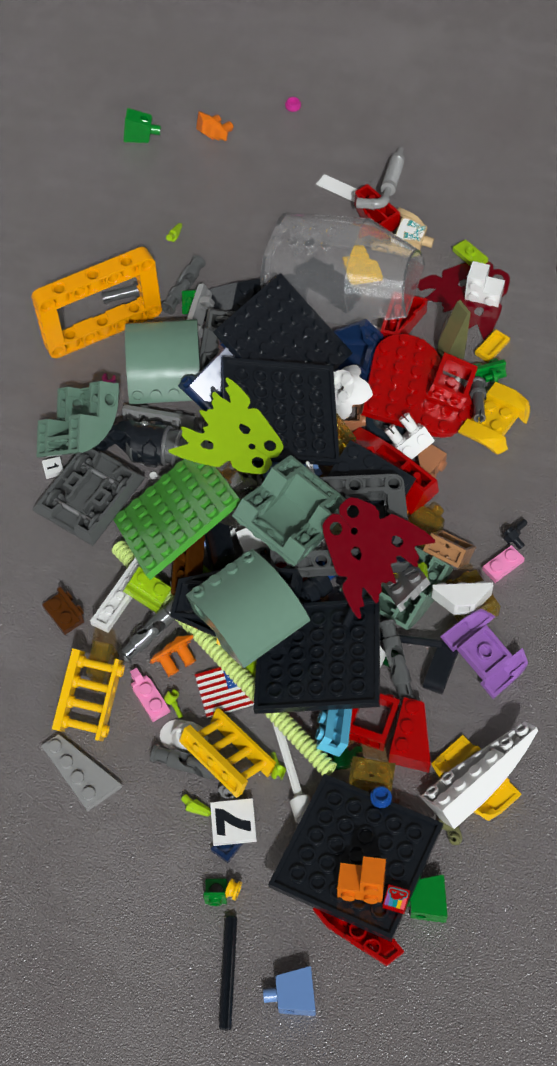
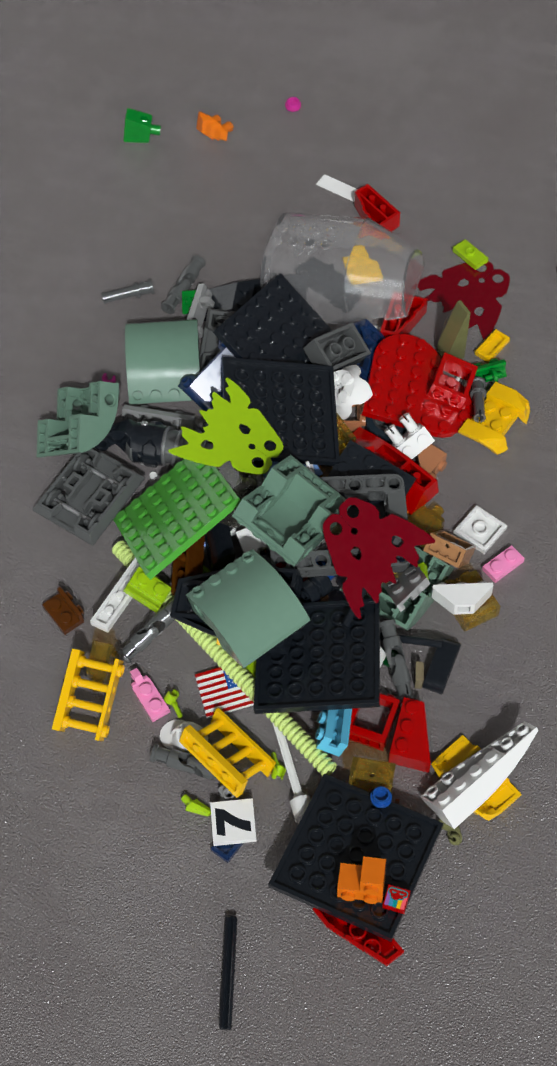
light orange beam [31,247,162,358] -> none
light grey wing [41,734,122,812] -> none
white tile [42,456,63,479] -> none
orange connector [150,635,197,677] -> none
lime bar [166,223,182,242] -> none
green bracket [203,879,227,906] -> none
yellow bush [225,878,242,901] -> none
medium blue torso [263,966,316,1016] -> none
dark green plate [327,746,365,771] -> none
light grey piece [356,147,405,210] -> none
torso [380,207,435,257] -> none
green torso [408,875,448,923] -> none
medium lavender piece [440,609,528,699] -> none
white brick [465,261,505,307] -> none
black piece [503,519,527,550] -> none
none -> dark grey brick [303,322,371,372]
none -> dark tan tile [414,661,424,689]
none -> white tile [453,505,508,554]

